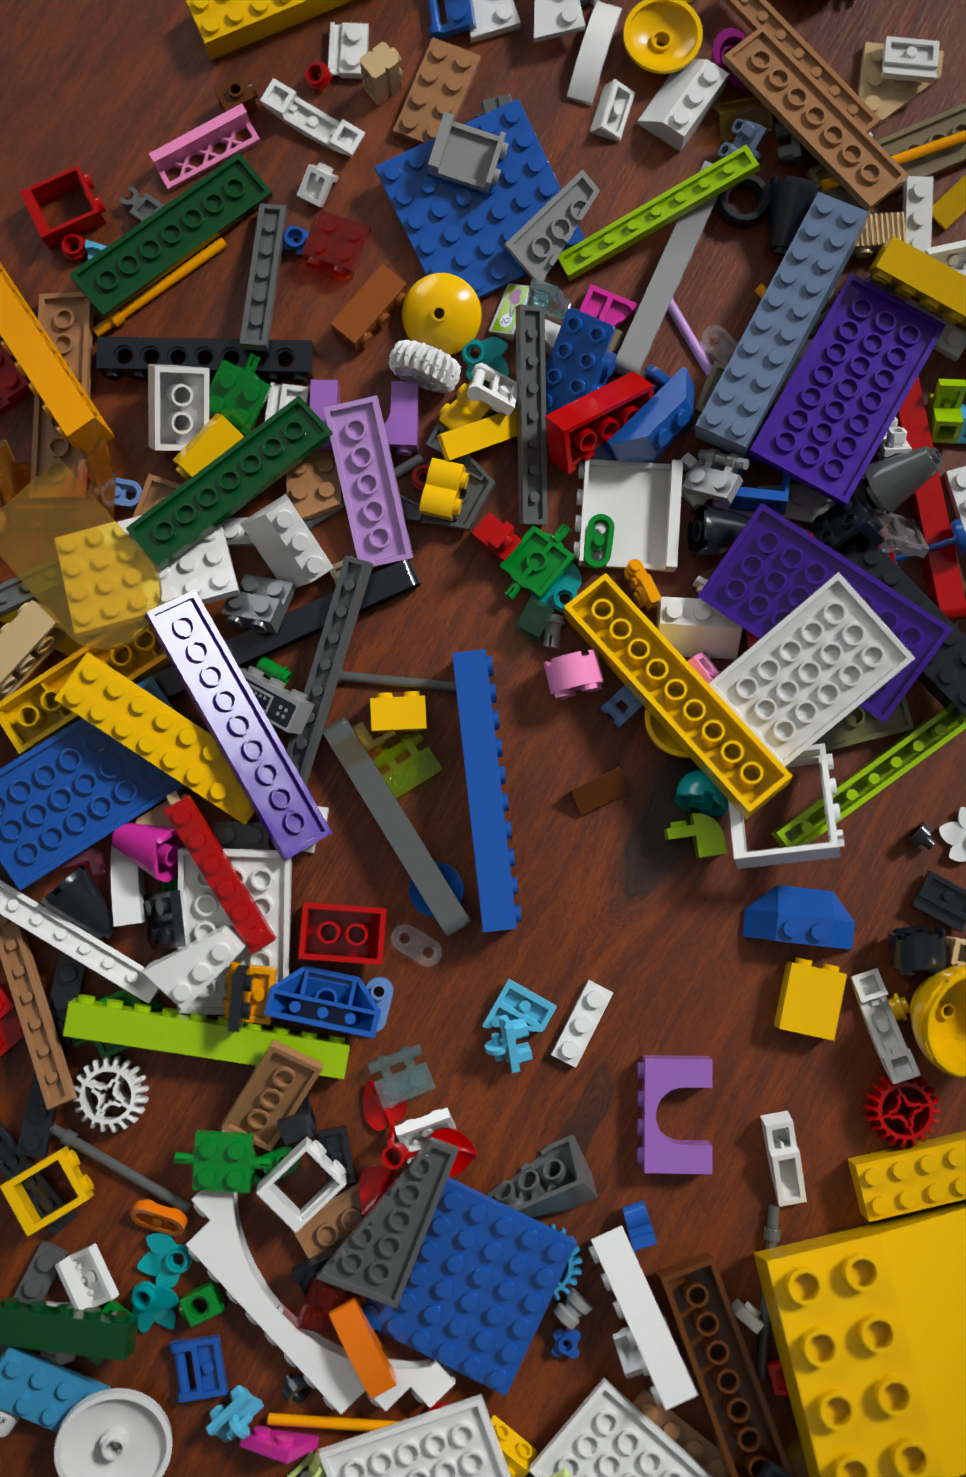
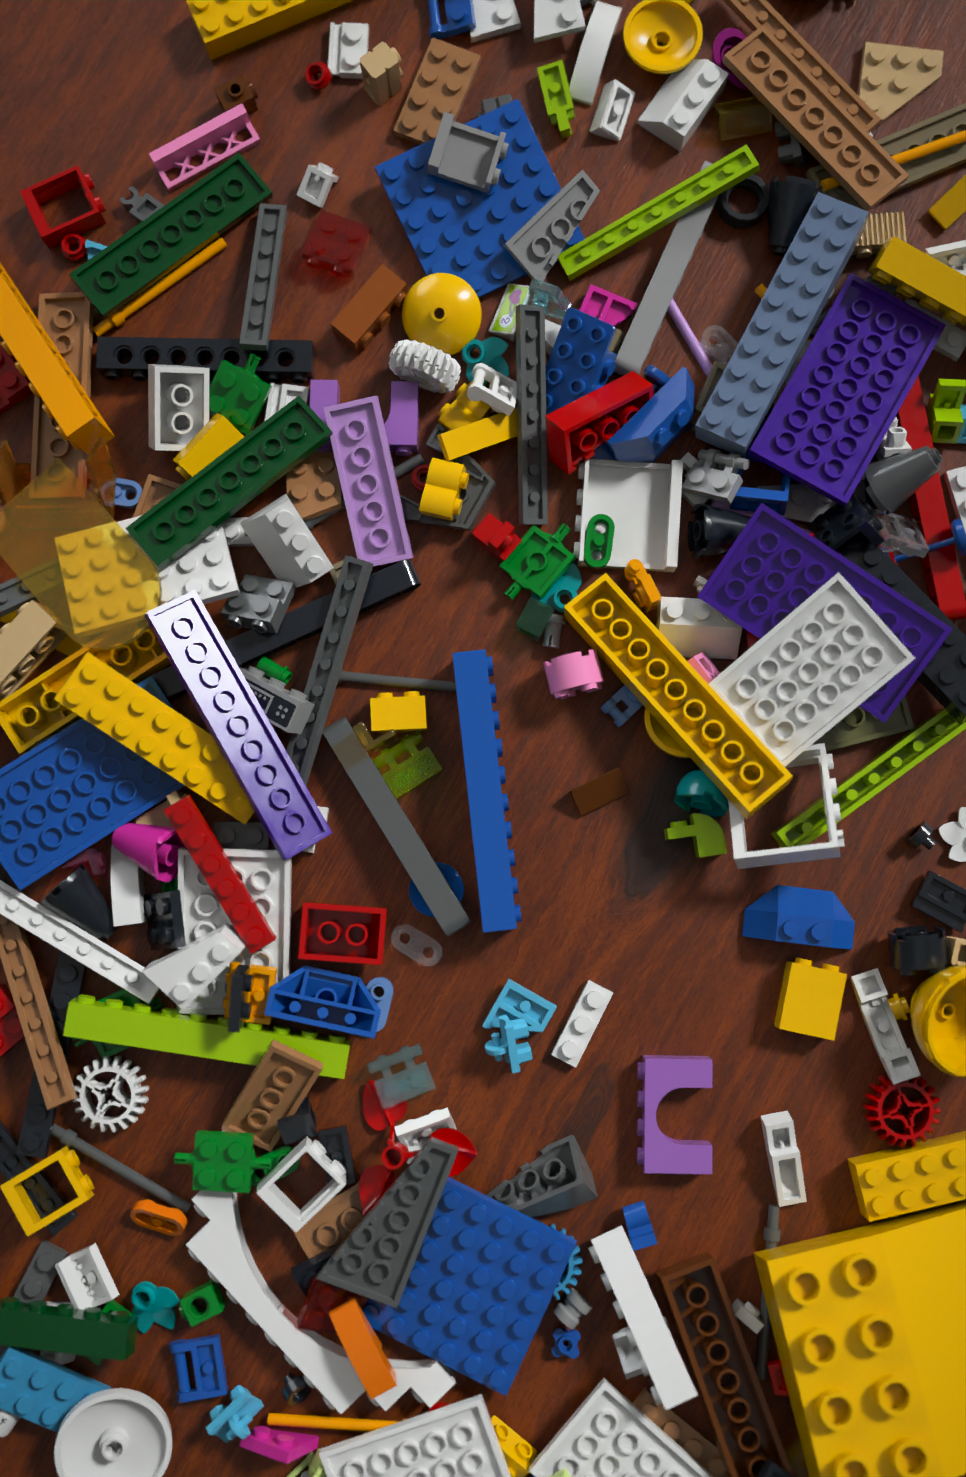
teal plate [137,1233,193,1289] -> none
white slope [260,78,365,157] -> none
blue plate [282,225,311,255] -> none
sand blue hips [717,118,766,161] -> none
white plate [881,36,940,83] -> none
white plate [903,176,933,253] -> none
none -> lime hinge [537,60,575,139]

